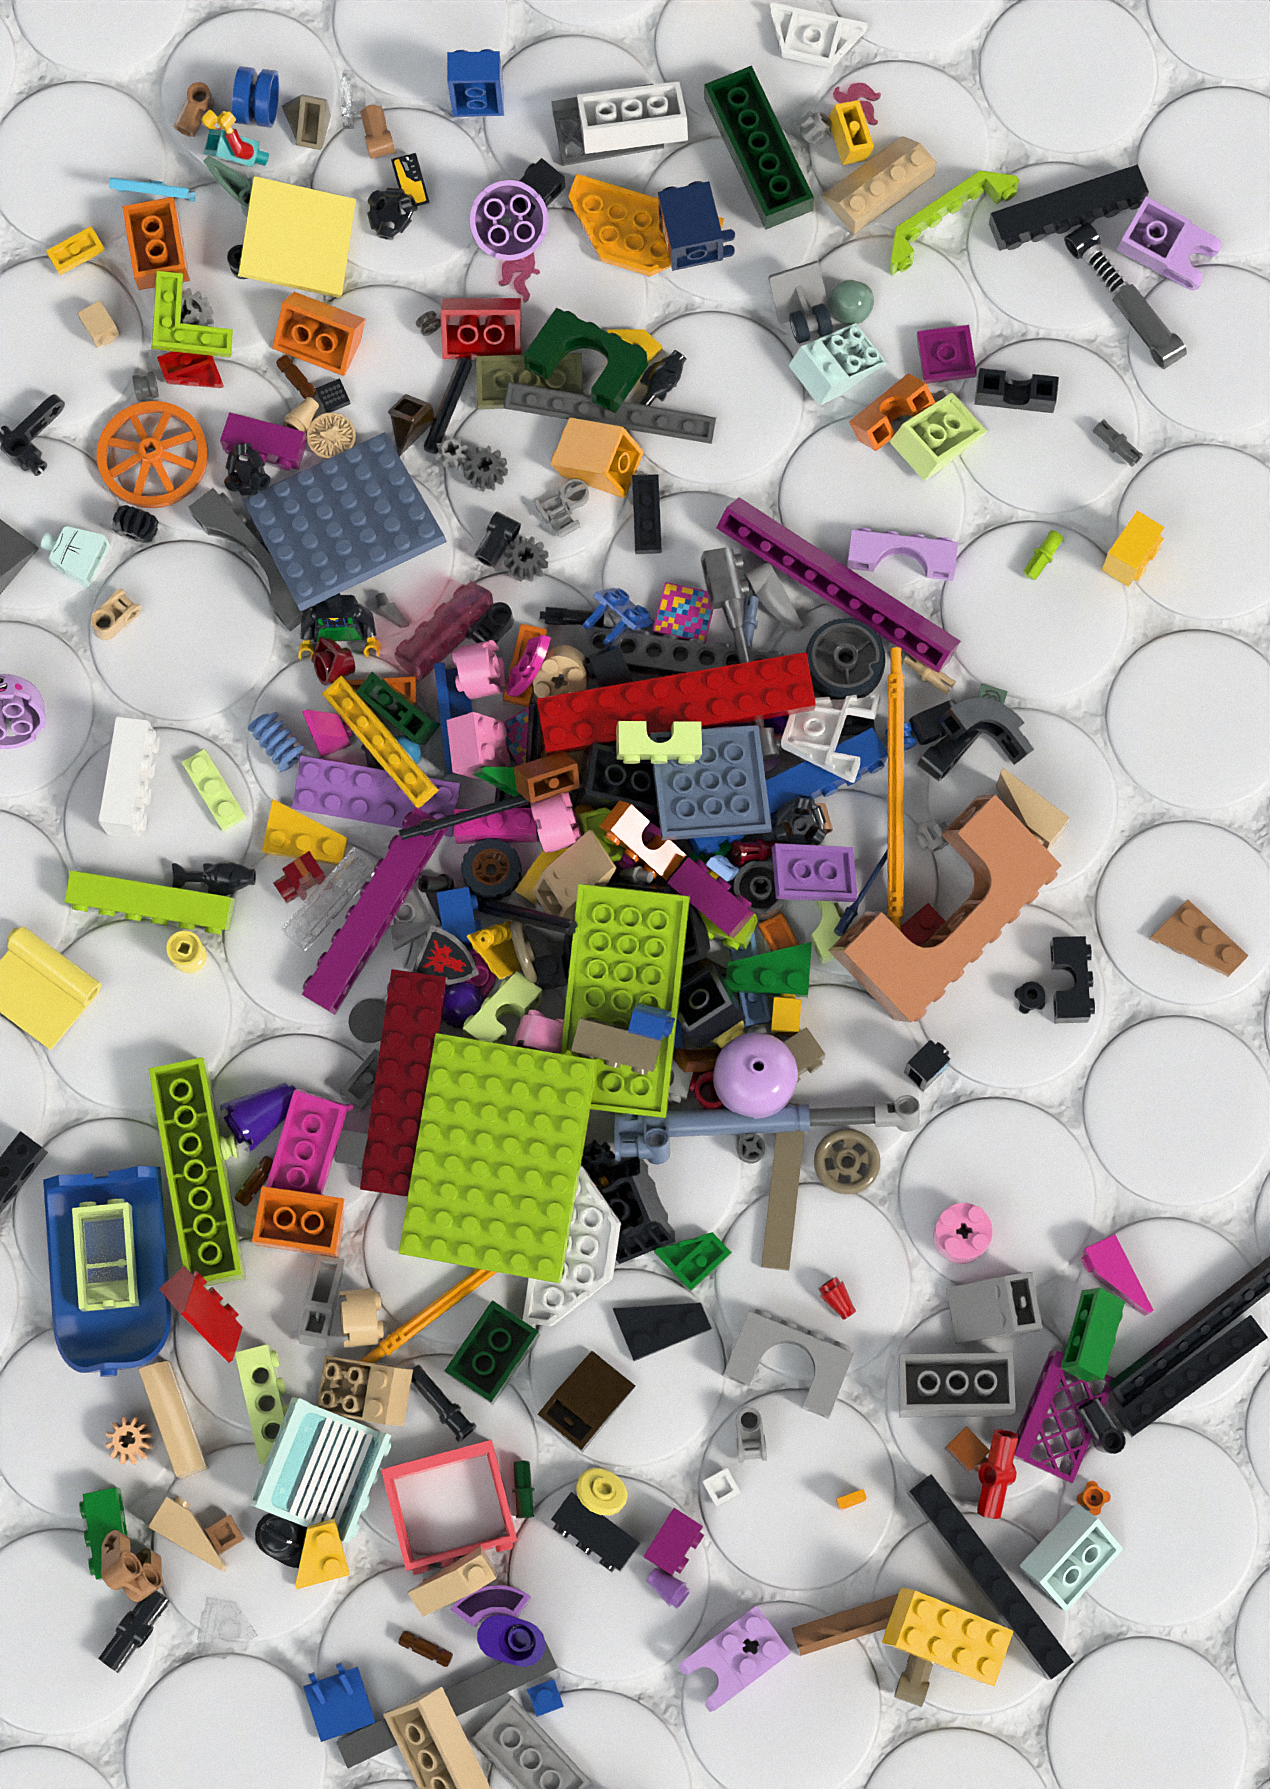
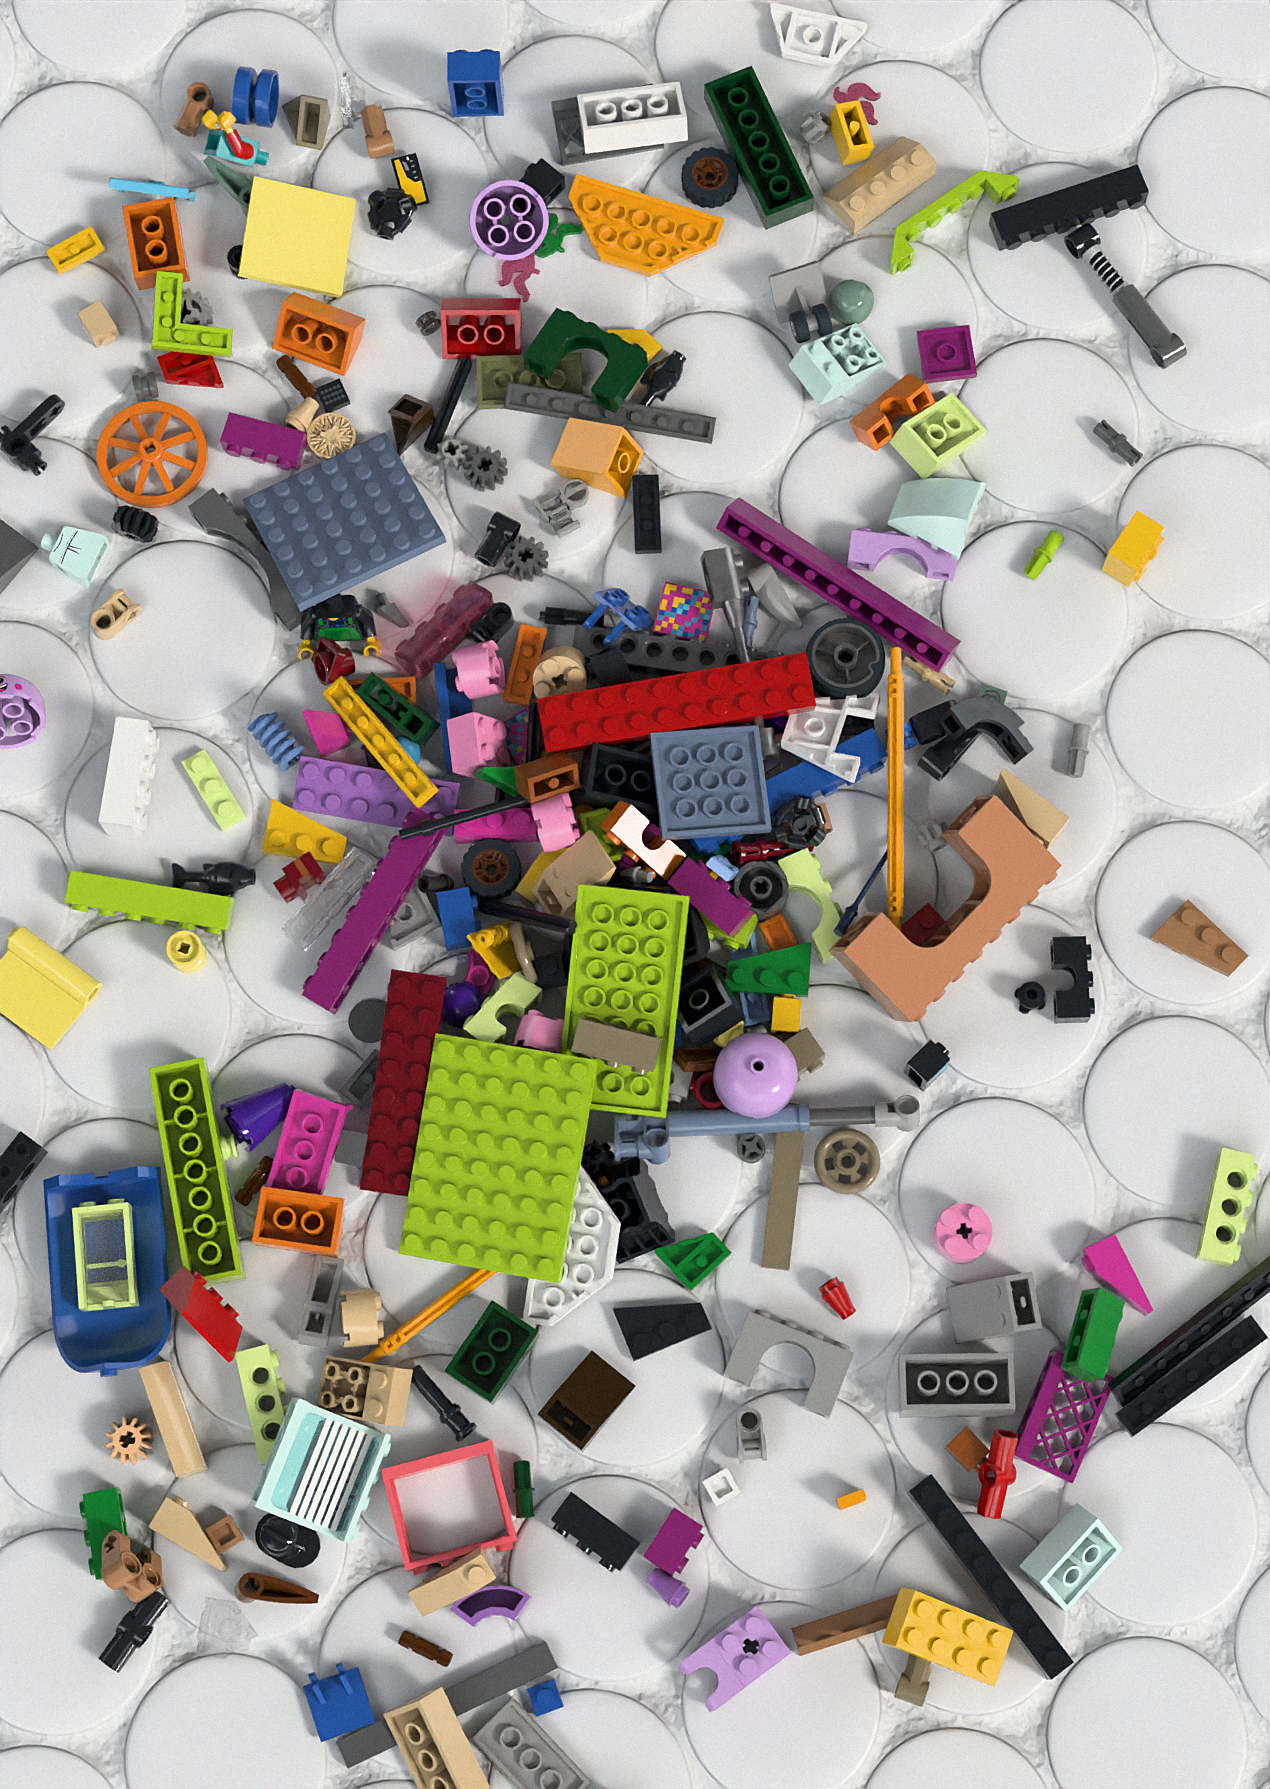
black piece [224,443,271,496] -> none
yellow wing [295,1519,350,1589] -> none
shield [412,925,479,985] -> none
dark purple piece [477,1614,546,1667] -> none
dark pink tile [506,635,551,697] -> none
light yellow wheel [576,1468,628,1515] -> none
yellowish green arch [616,721,702,764] -> none
blue brick [628,1003,675,1041] -> none
dark blue container [658,181,735,271] -> none
medium lavender plate [772,843,858,902] -> none
black arch [974,368,1059,413] -> none
black piece [1075,1397,1126,1454] -> none
orange plate [1076,1481,1111,1515] -> none
lavender brick [1117,196,1222,290] -> none
none -> reddish brown piece [234,1572,319,1604]
none -> green piece [535,213,584,258]
none -> black wheel [681,147,739,209]
none -> light aqua wedge [888,478,986,561]
none -> light grey axle [1067,723,1091,778]
none -> yellowish green brick [1196,1147,1258,1267]

